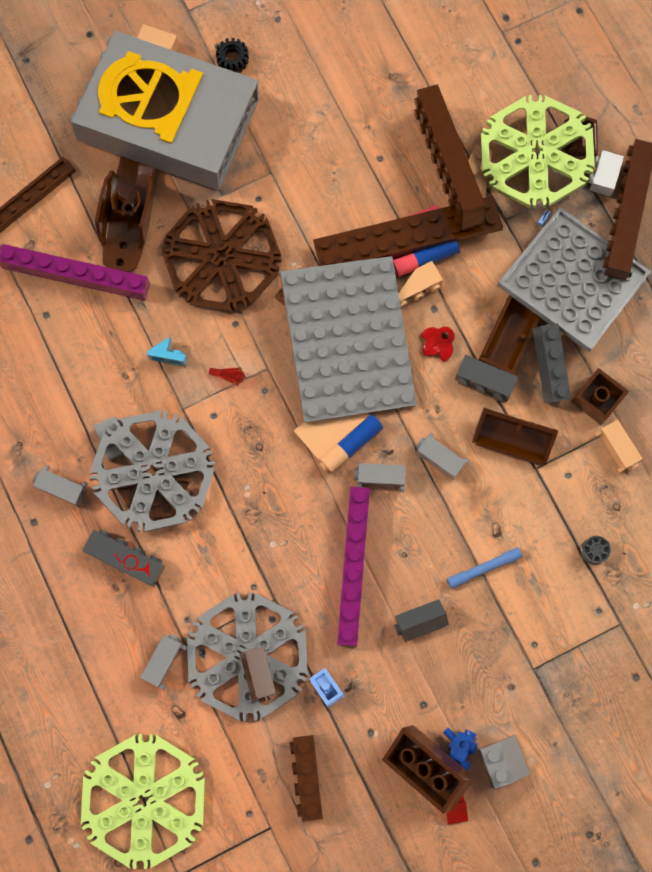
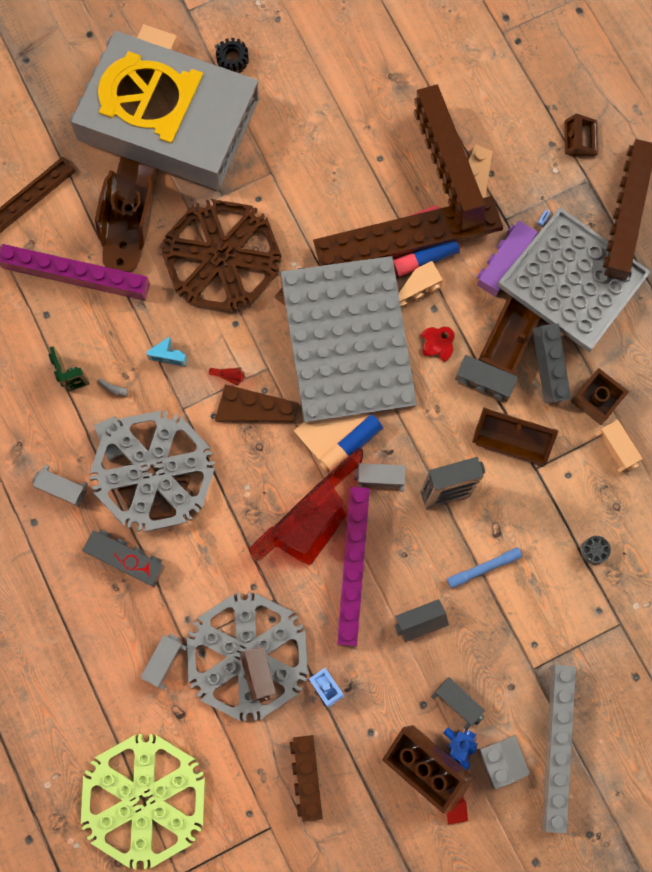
light grey brick [416,433,468,480] -> none
yellowish green plate [481,95,595,208] -> none
white brick [588,150,624,196] -> none
none -> dark green bracket [48,346,90,392]
none -> light grey helmet [98,378,128,396]
none -> reddish brown wing [215,384,299,422]
none -> clear red piece [249,448,363,565]
none -> dark grey fence [420,457,485,509]
none -> dark grey brick [431,677,485,730]
none -> medium lavender brick [477,221,538,297]
none -> light grey brick [542,665,576,834]

